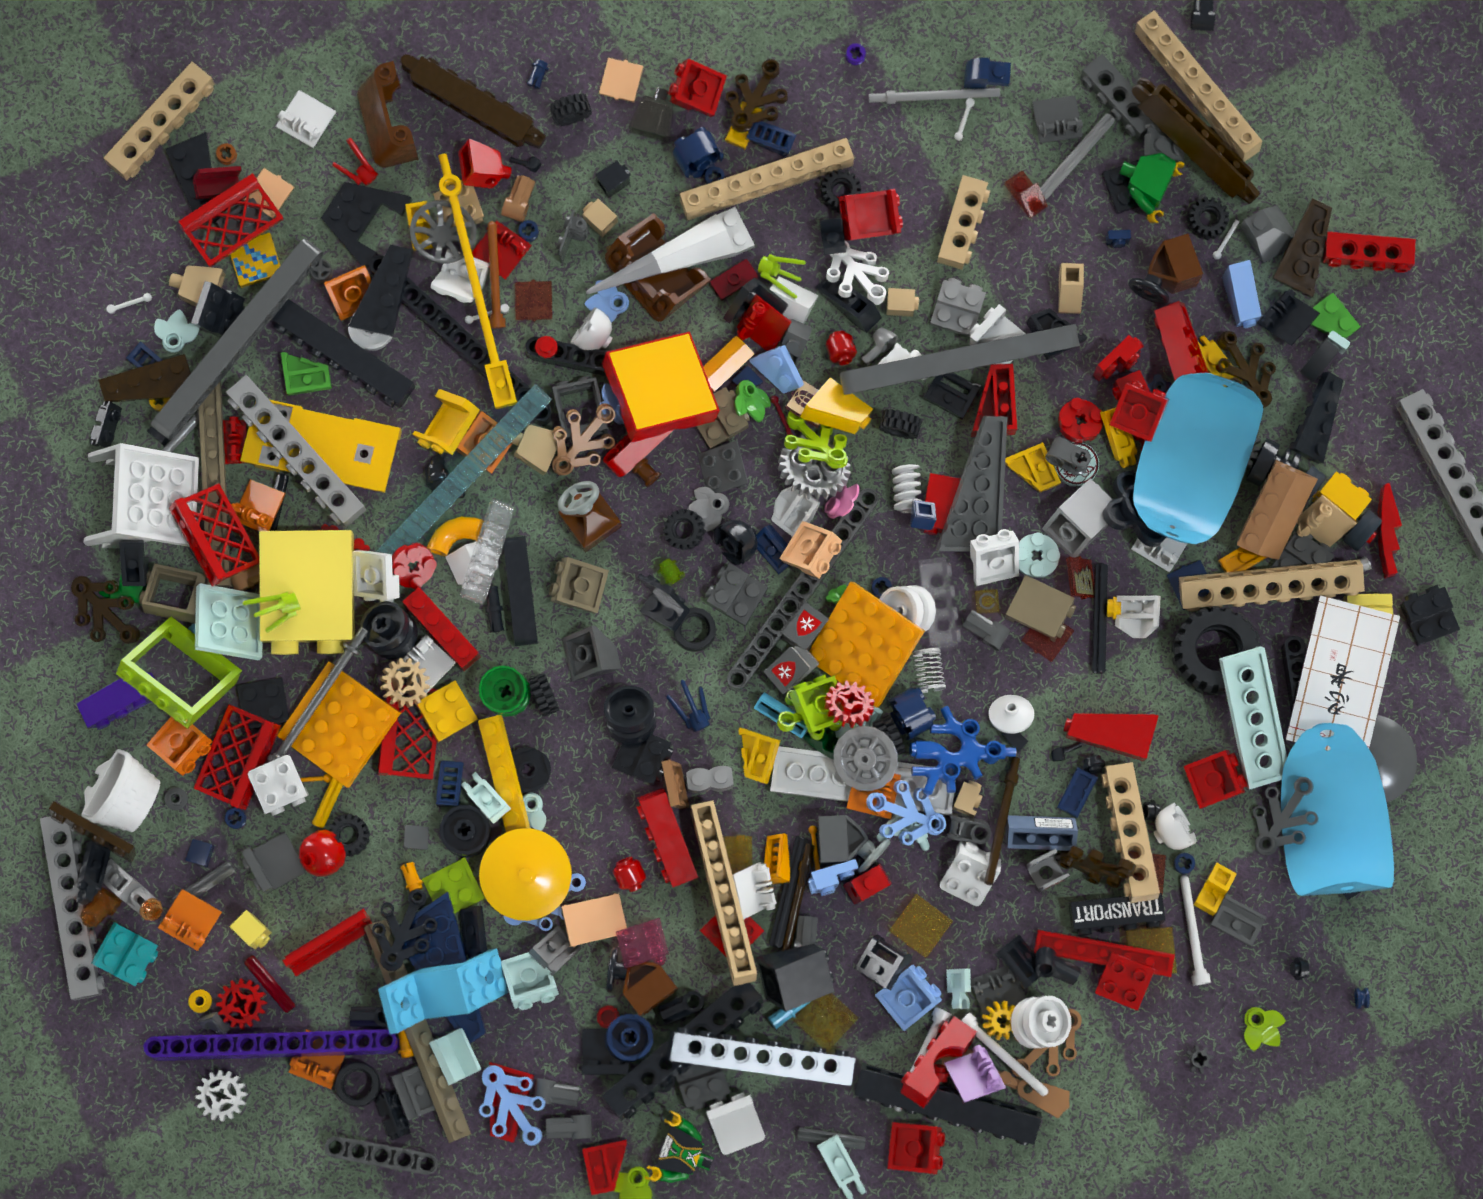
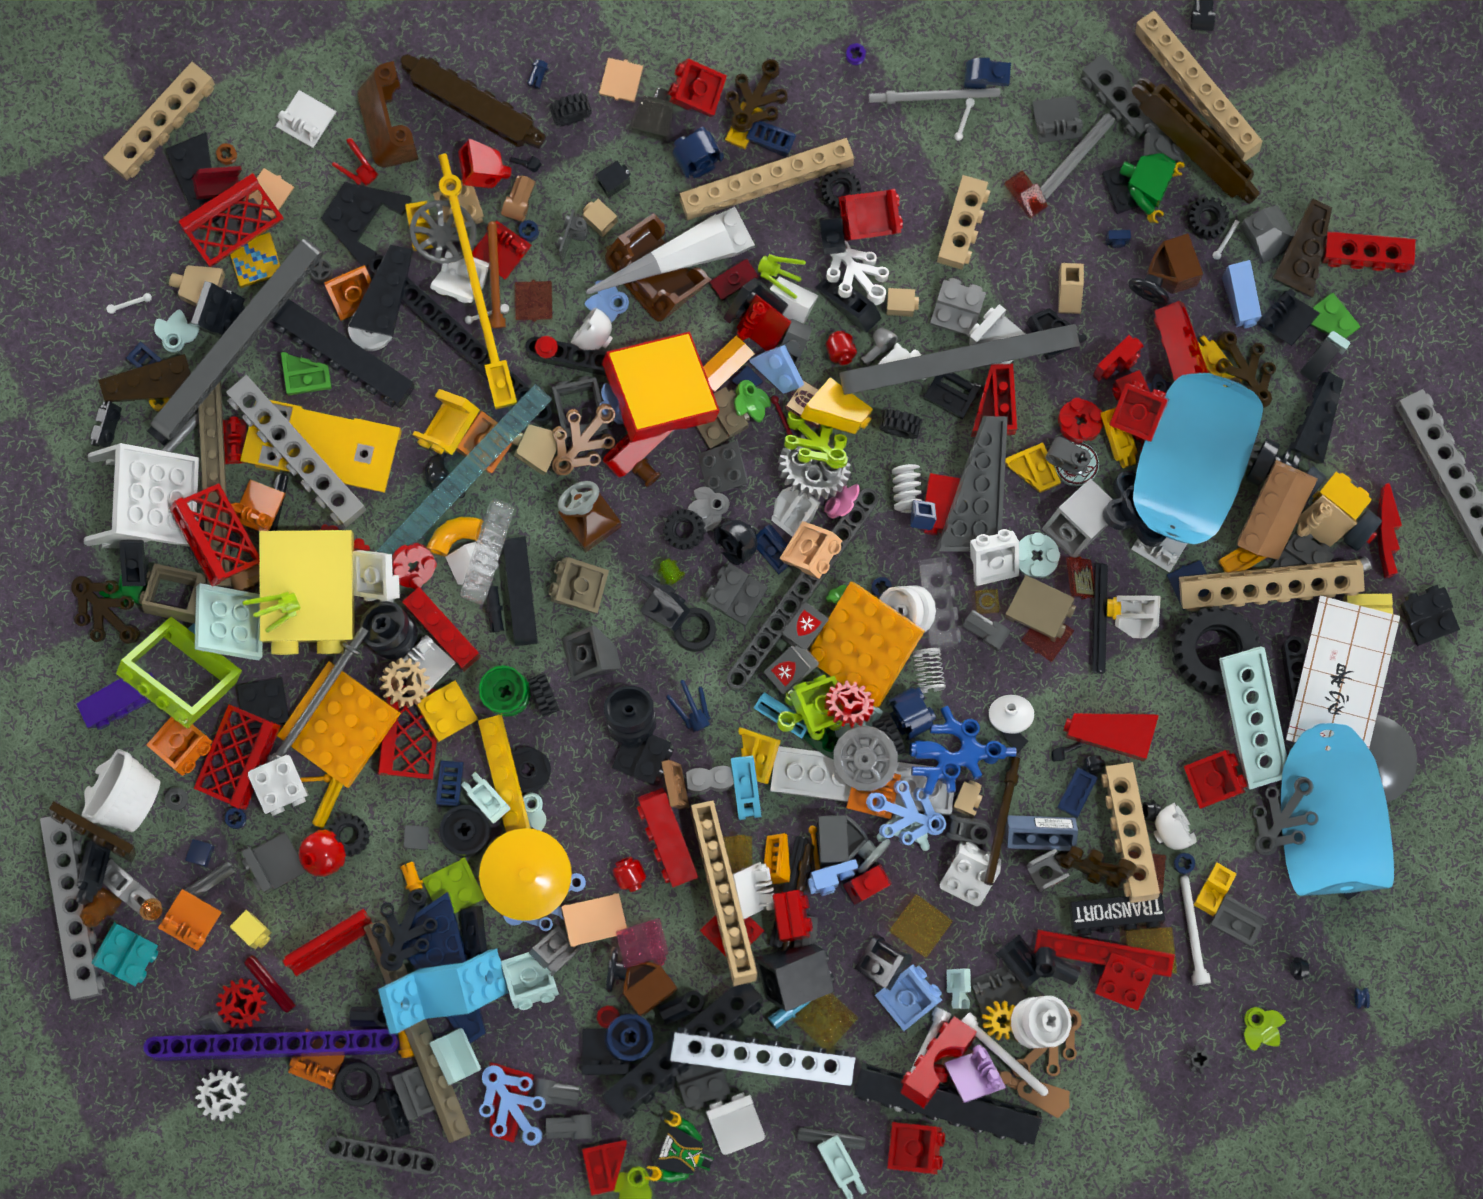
yellow plate [189,990,212,1013] -> none
dark blue bush [705,167,725,184] -> none
none -> medium azure plate [731,755,761,820]
none -> red brick [772,890,813,942]

